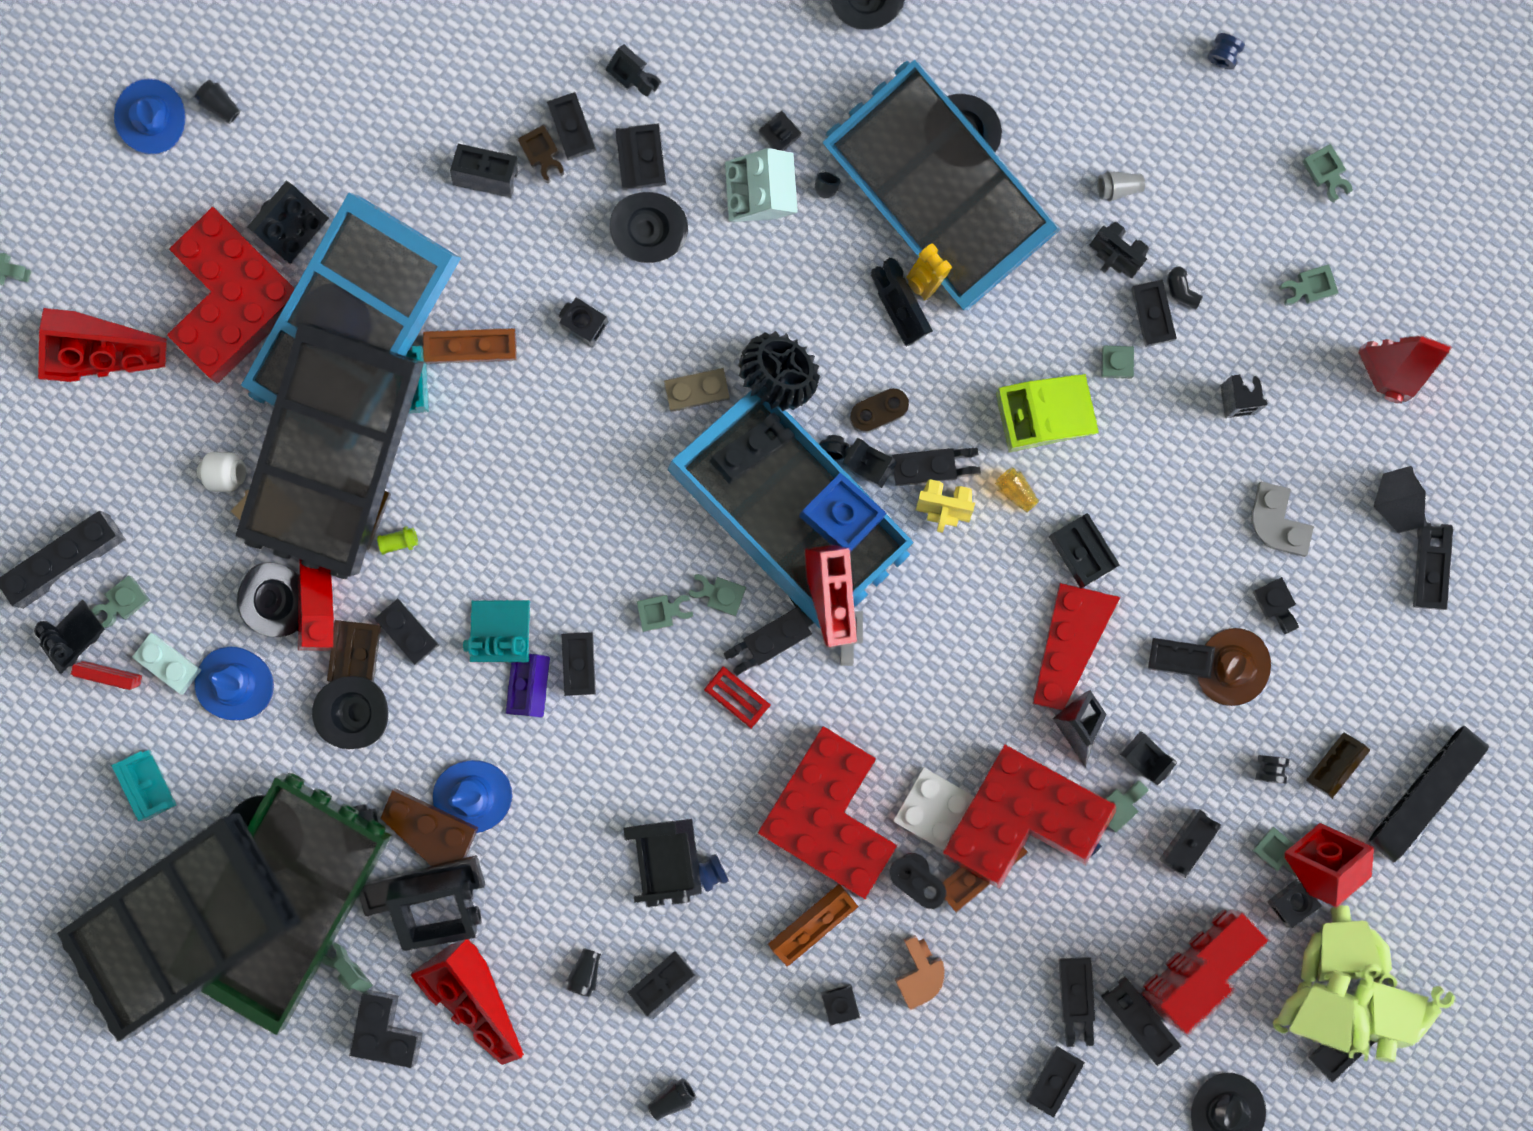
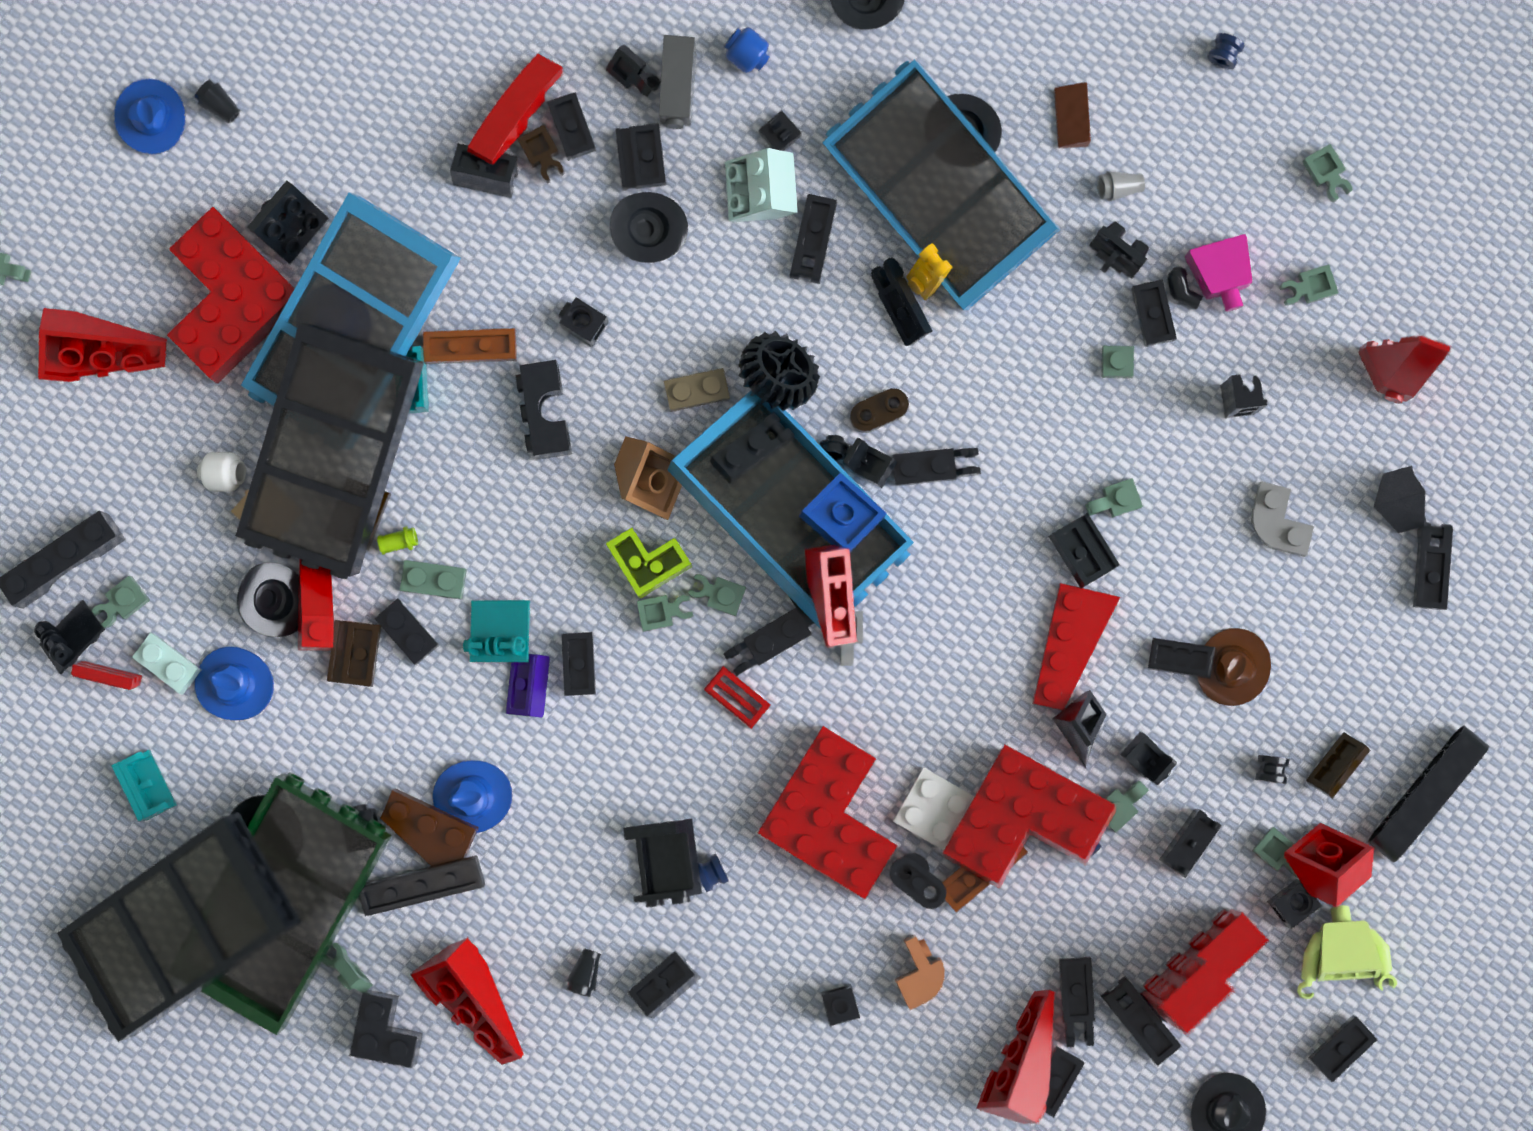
black hat [312,676,388,749] -> none
black window [385,869,482,951] -> none
black cone [648,1078,696,1121] -> none
dark orange plate [768,884,859,967] -> none
black hinge [815,172,841,198] -> none
light yellow hips [915,479,975,533] -> none
clear yellow cone [995,467,1040,513] -> none
lime slope [996,374,1099,453] -> none
black plate [1253,577,1299,635] -> none
yellowish green torso [1273,970,1370,1061] -> none
yellowish green torso [1355,964,1455,1063] -> none
none -> sand green plate [400,560,467,600]
none -> red slope [467,53,563,165]
none -> black arch [516,360,572,460]
none -> lime brick [606,528,692,599]
none -> medium nougat slope [614,436,682,520]
none -> dark grey slope [659,35,697,129]
none -> blue head [724,27,770,73]
none -> black plate [789,194,837,284]
none -> red wedge [976,990,1055,1124]
none -> copper slope [1054,82,1091,148]
none -> sand green plate [1085,478,1143,518]
none -> dark pink torso [1185,234,1252,312]

